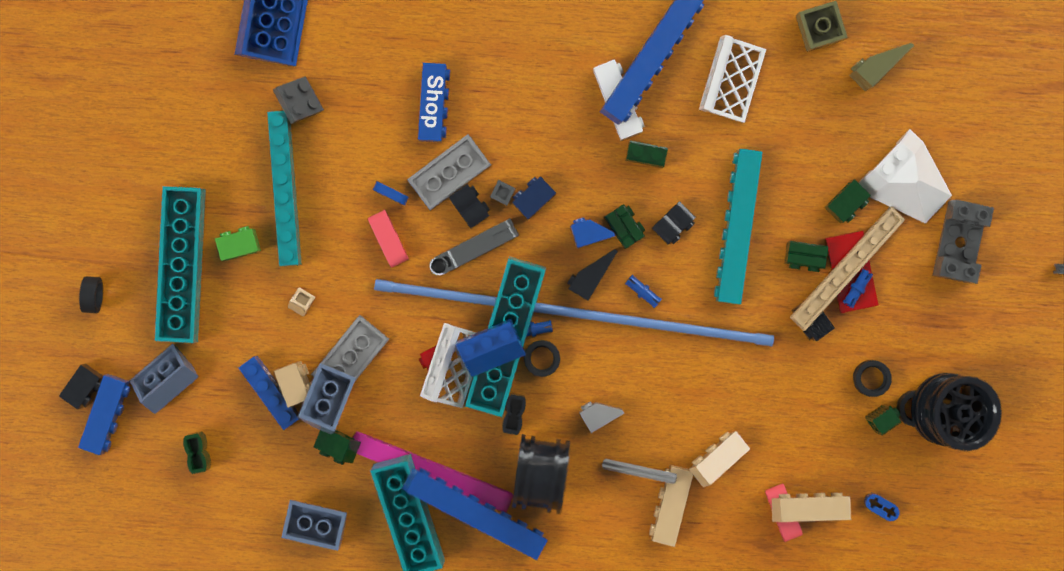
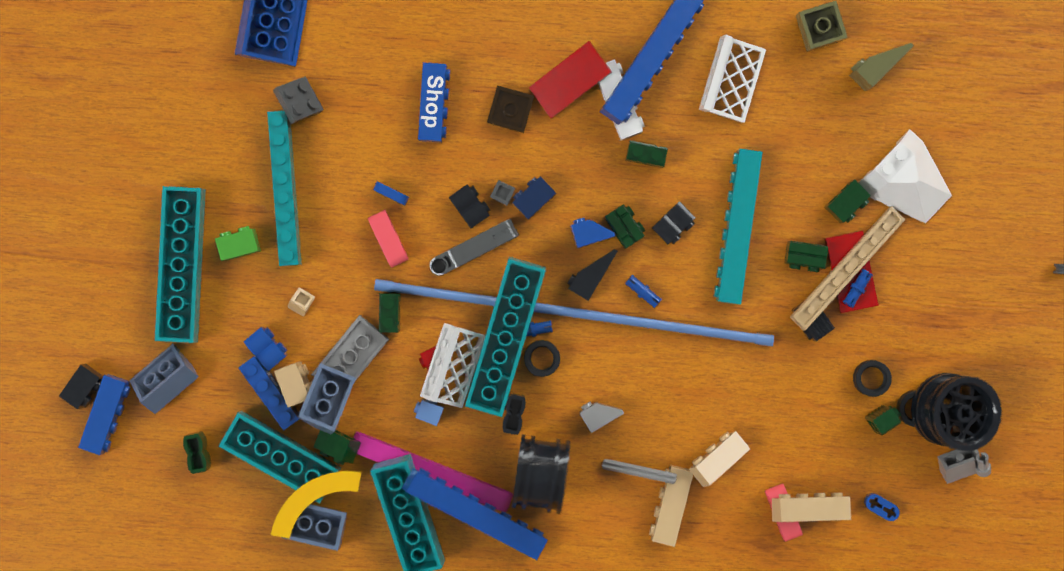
black tyre [79,276,103,313] -> none
light grey tile [407,134,491,210] -> none
blue slope [456,319,526,377] -> none
dark grey plate [932,200,994,284] -> none
none -> teal brick [219,411,341,504]
none -> blue brick [244,327,287,371]
none -> yellow tile [271,471,362,539]
none -> dark green brick [379,293,400,333]
none -> medium blue brick [414,399,444,426]
none -> dark brown plate [487,85,534,133]
none -> red tile [529,41,612,118]
none -> light grey hinge [938,449,991,484]

